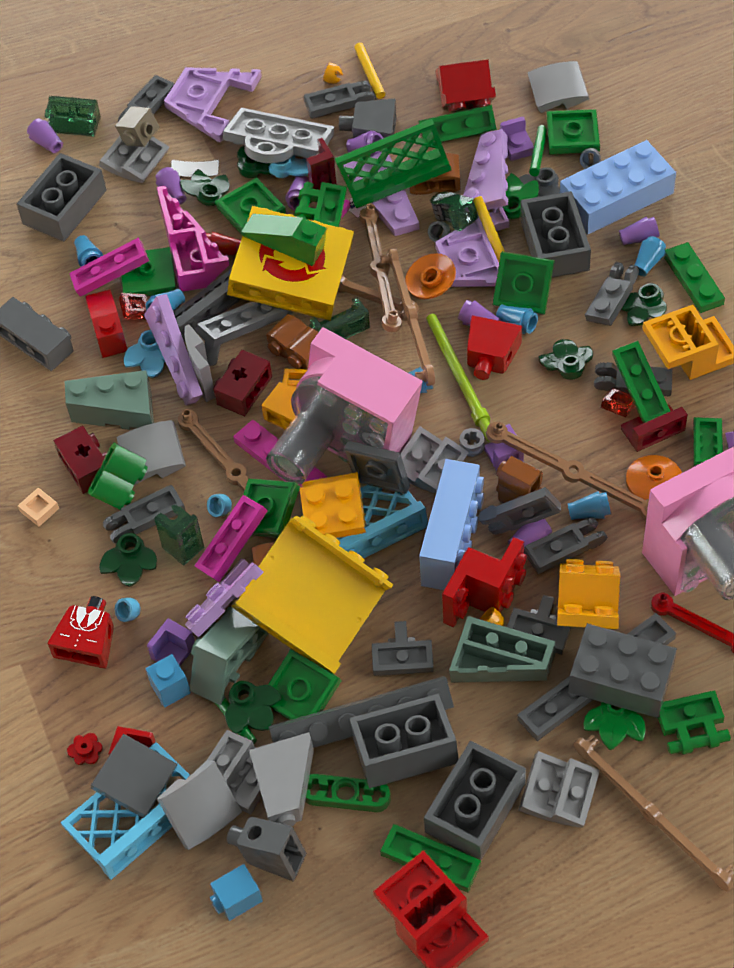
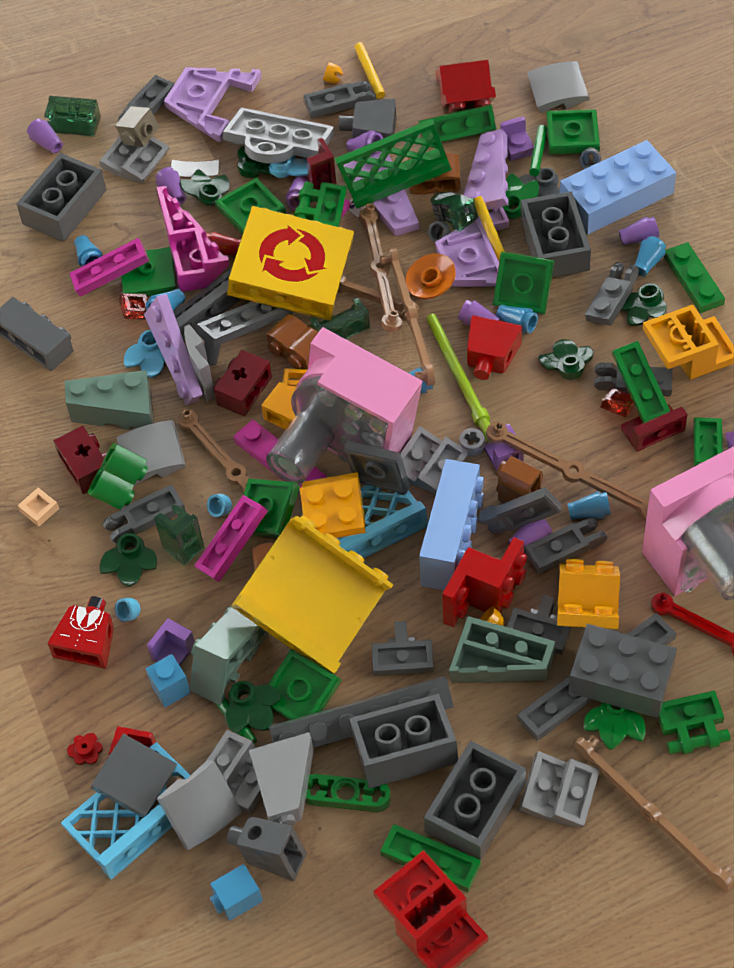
red slope [85,289,128,358] -> none
lavender wing [185,558,263,638] -> none
green slope [241,214,327,266] -> none
orange dish [626,455,682,500] -> none

